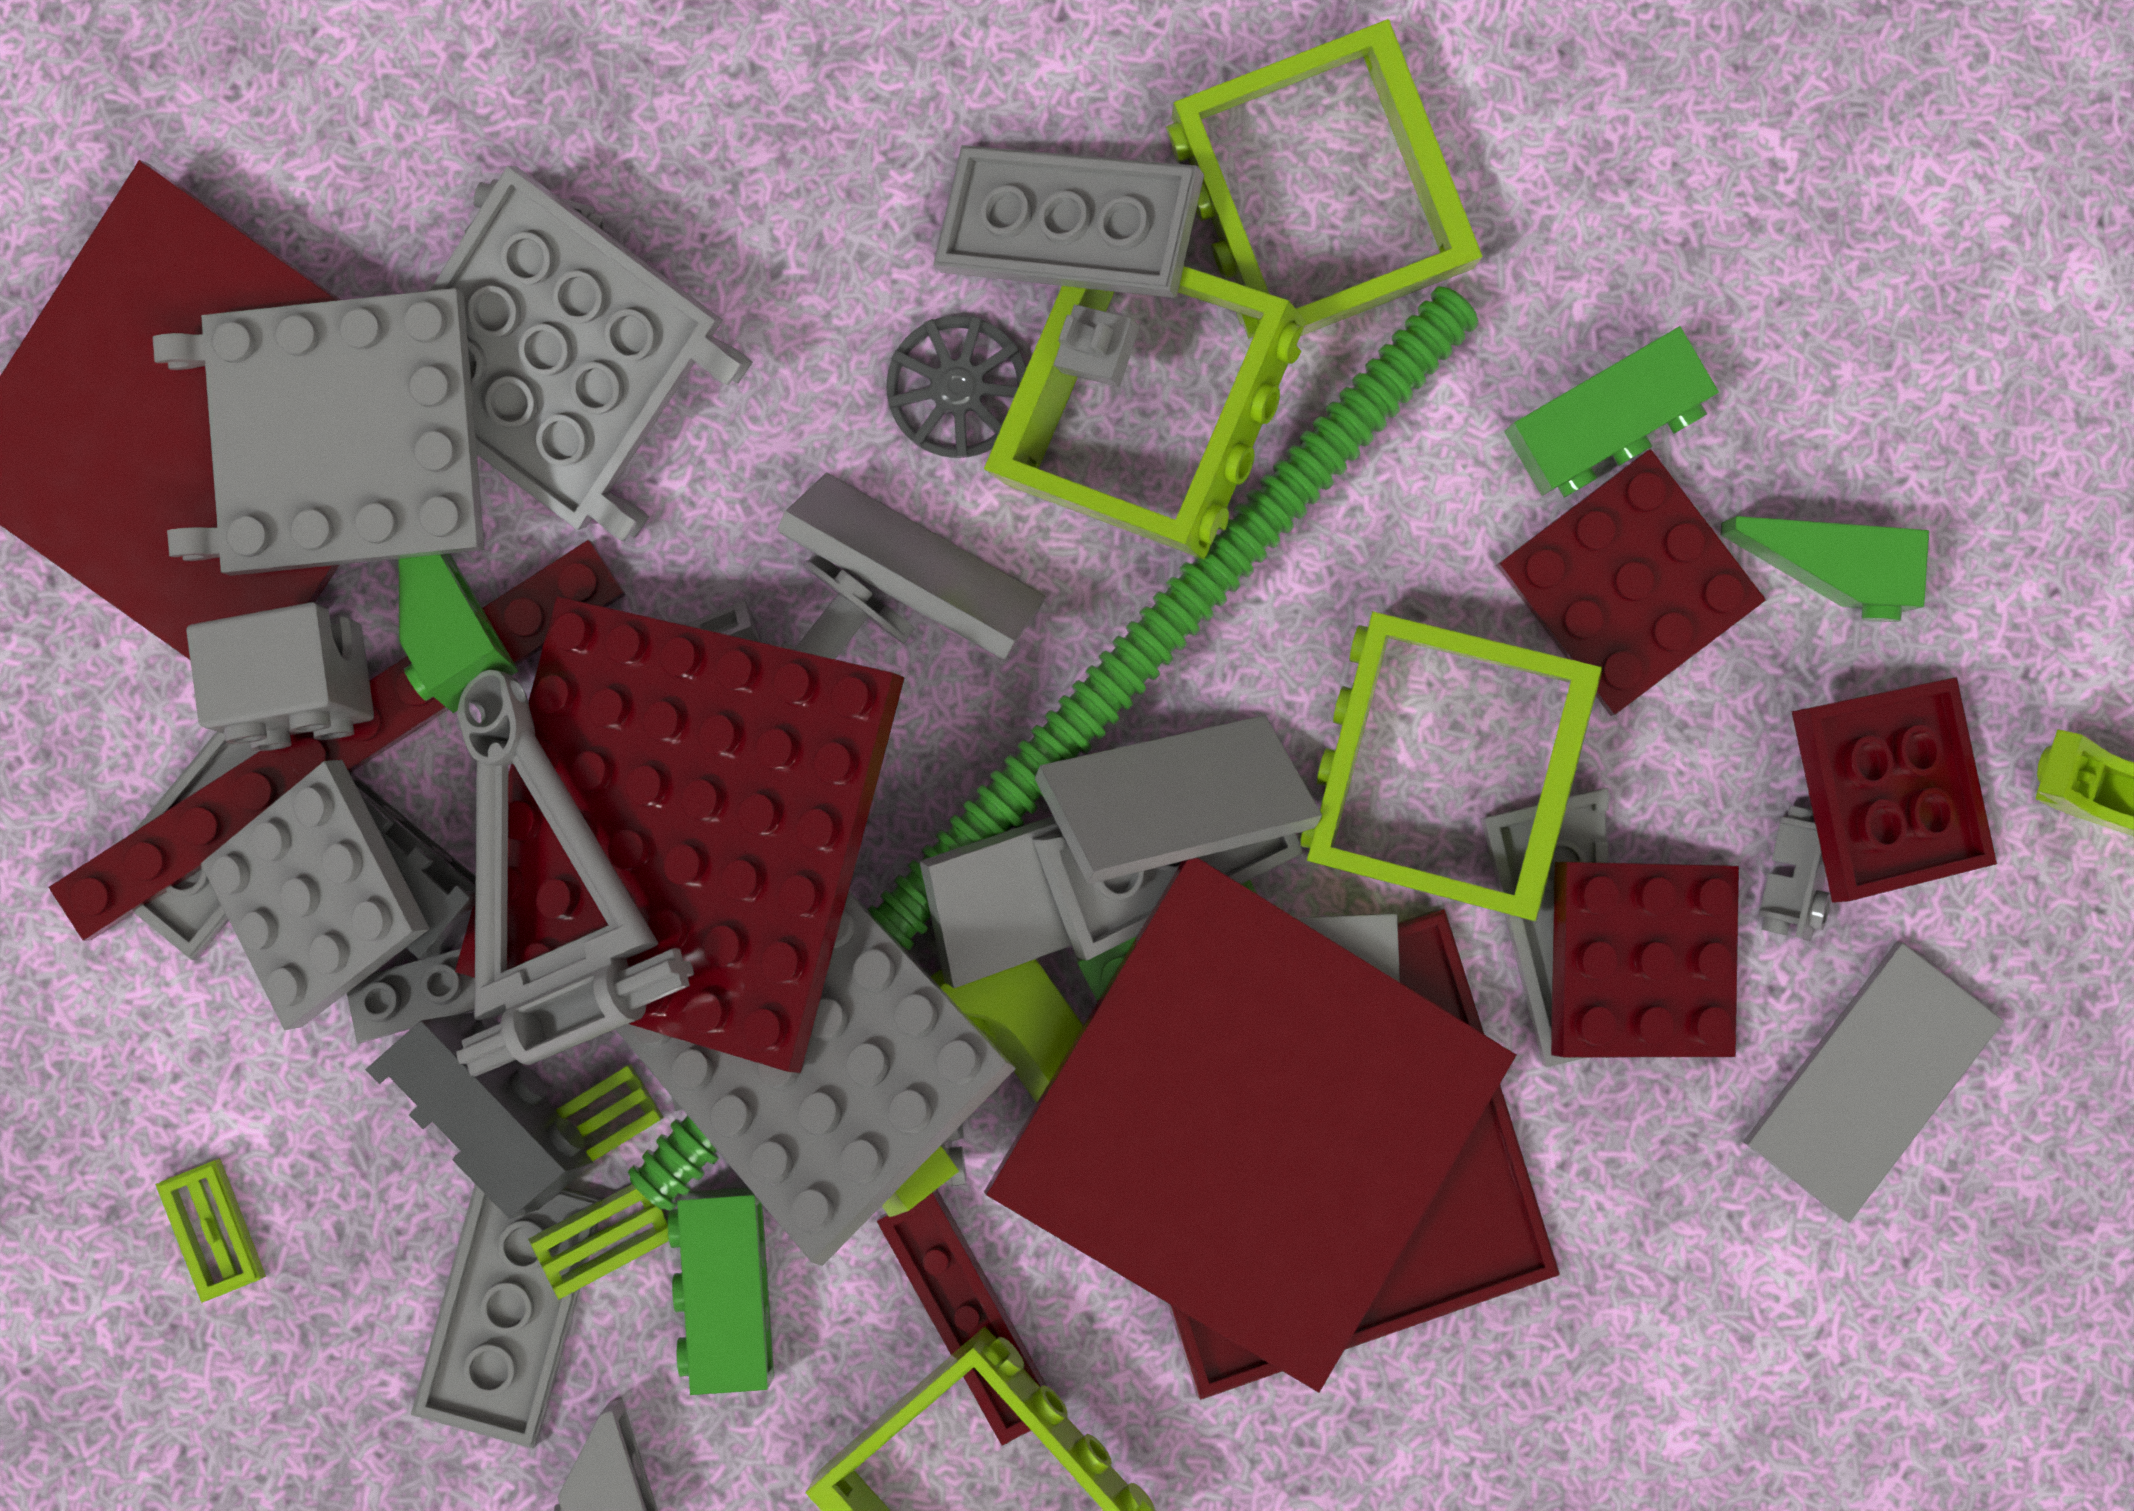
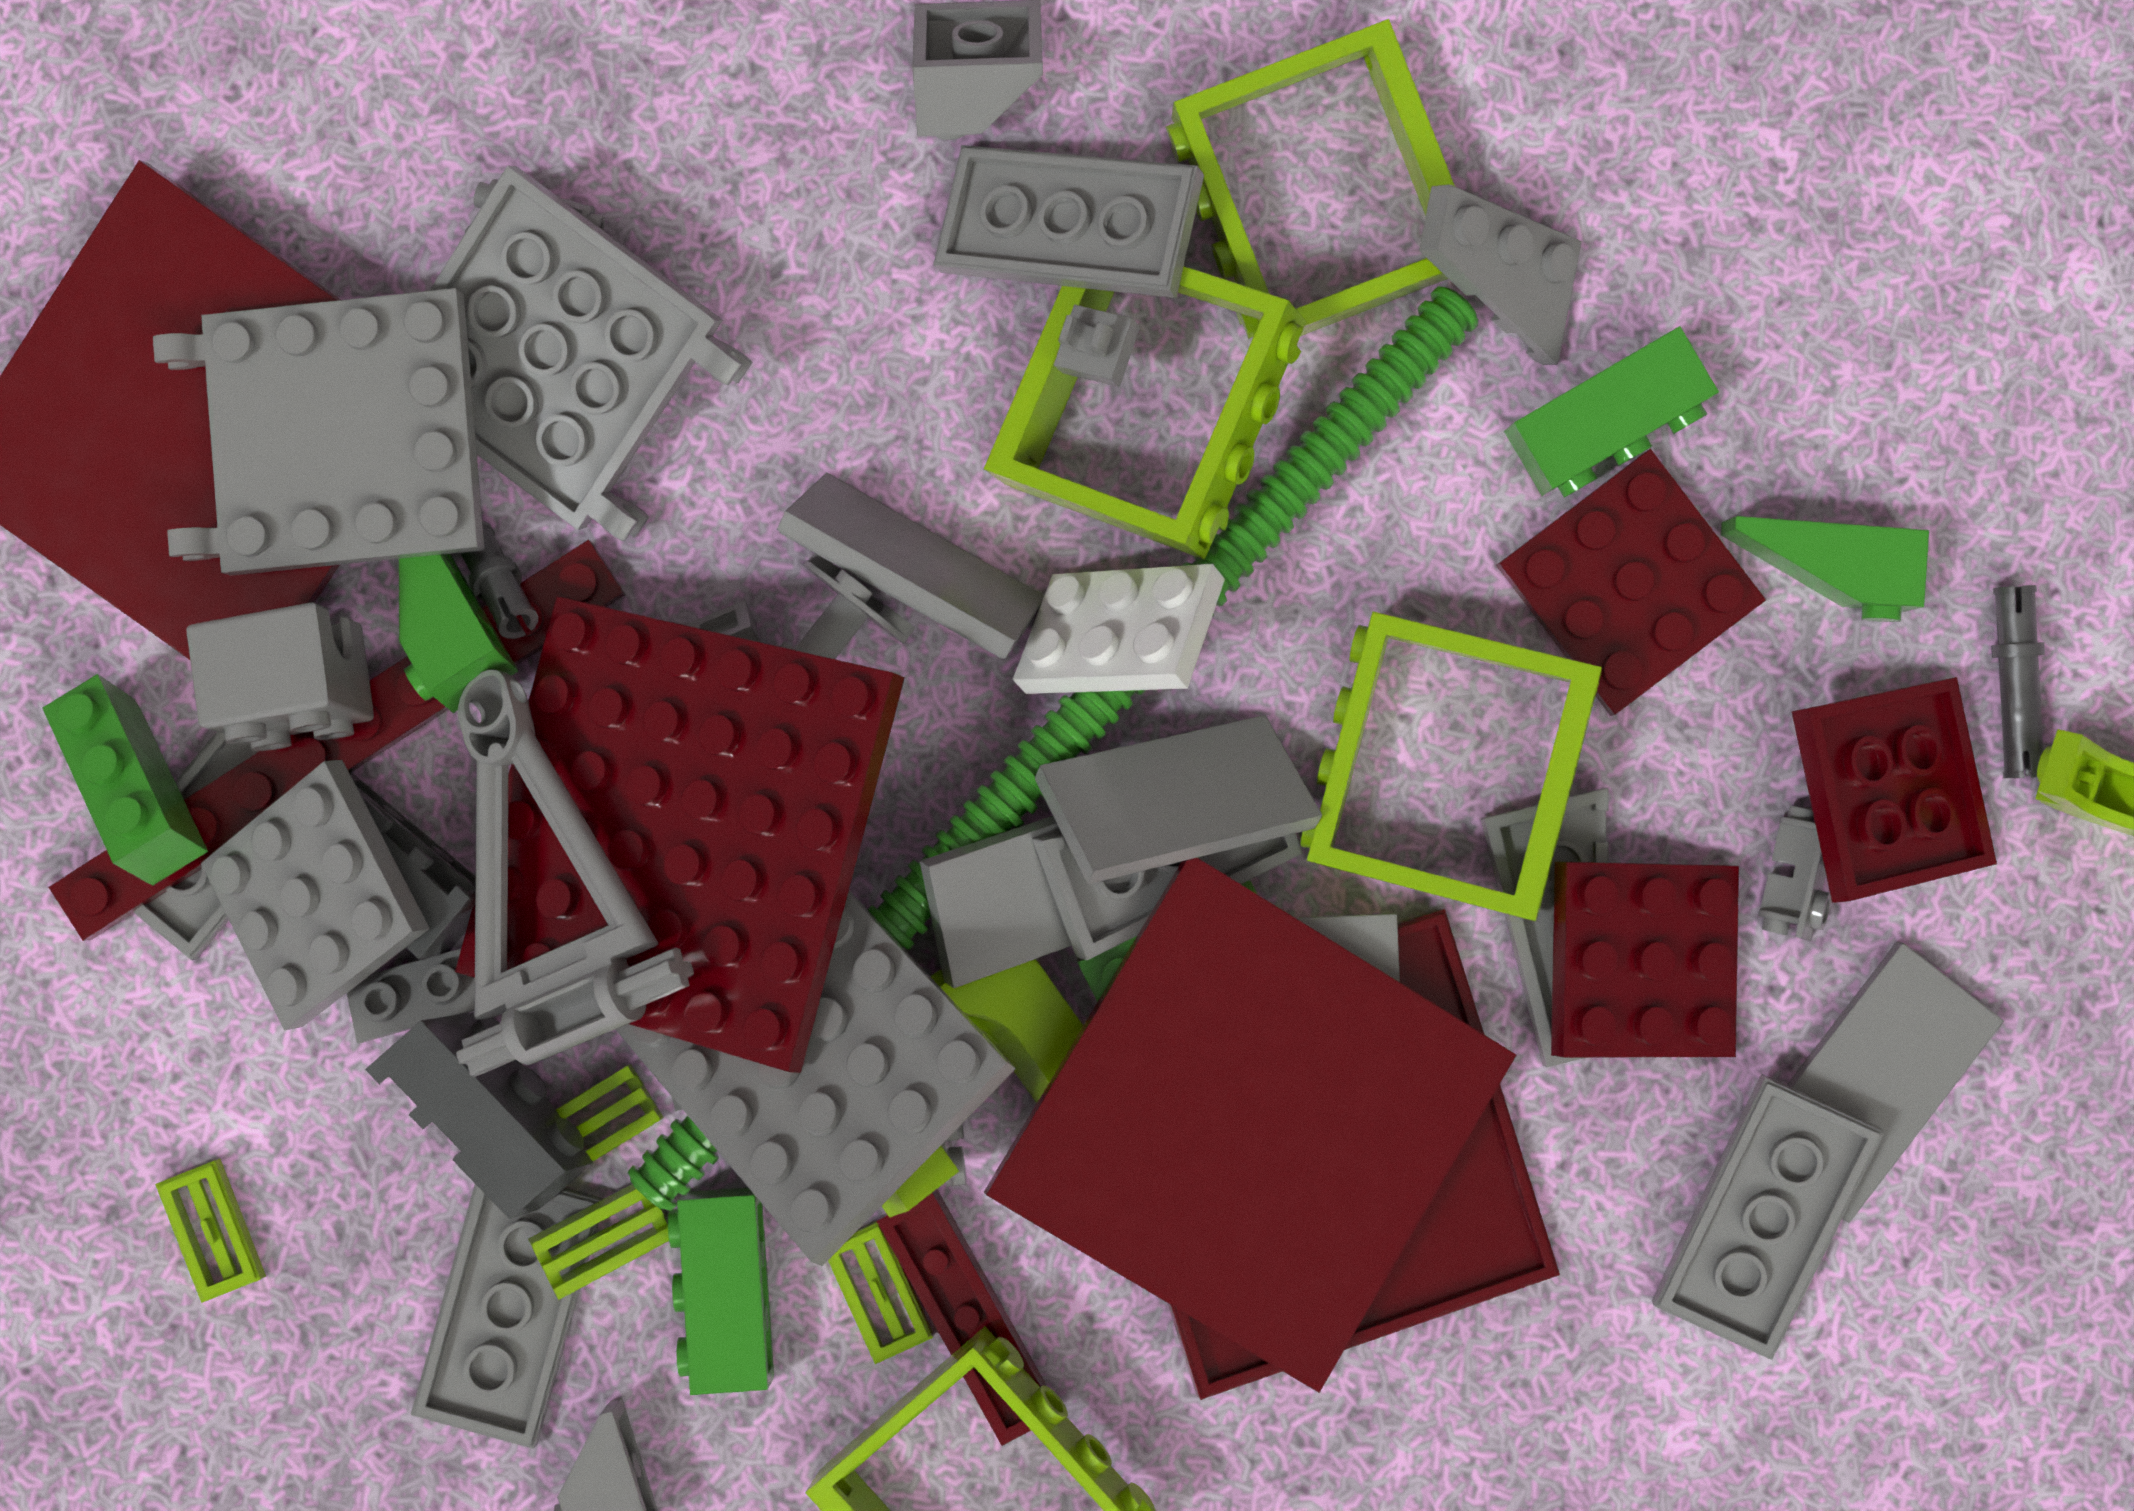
dark grey wheel [886,316,1026,458] -> none
none -> bright green brick [42,674,208,886]
none -> flat silver pin [461,521,538,639]
none -> lime tile [828,1221,934,1364]
none -> light grey slope [912,0,1043,140]
none -> white plate [1013,564,1225,694]
none -> light grey wing [1419,185,1582,365]
none -> light grey tile [1652,1073,1885,1360]
none -> flat silver pin [1991,585,2045,778]

